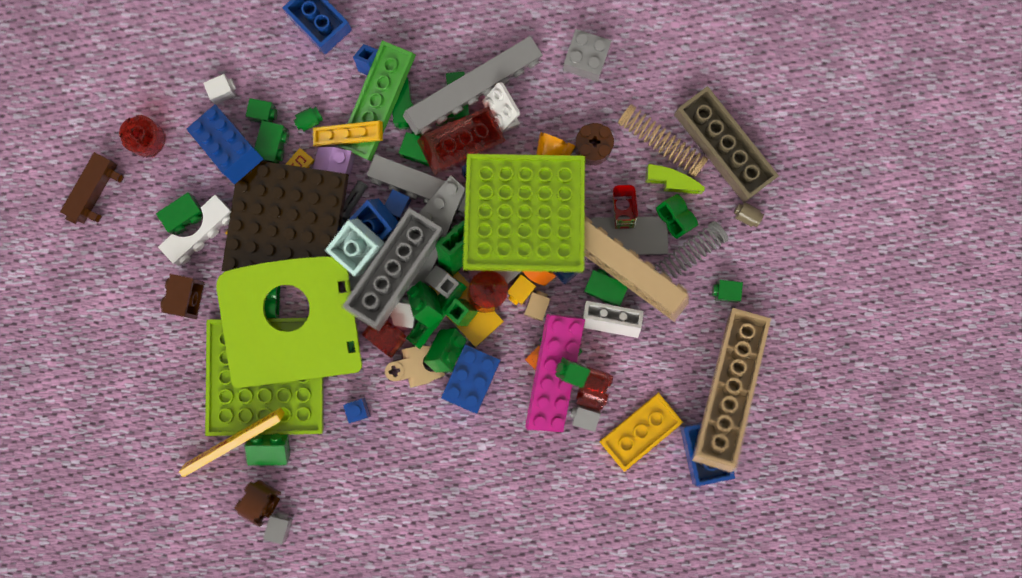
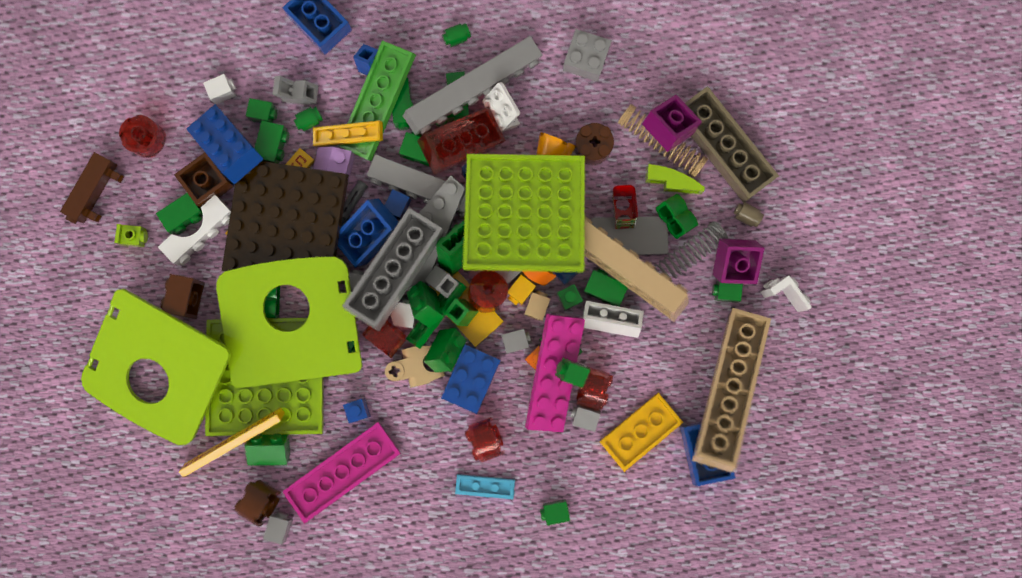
light aqua brick [325,218,385,276] -> none
none -> lime door [81,289,231,445]
none -> lime brick [114,224,148,247]
none -> reddish brown brick [174,152,234,207]
none -> light grey brick [272,76,318,105]
none -> dark pink plate [282,422,401,524]
none -> green brick [442,23,471,47]
none -> medium azure tile [455,474,515,499]
none -> clear red brick [465,417,505,462]
none -> light grey brick [502,329,532,354]
none -> green brick [540,499,570,526]
none -> green brick [556,284,583,311]
none -> magenta brick [642,95,702,152]
none -> magenta brick [712,238,765,284]
none -> white bracket [760,276,811,312]

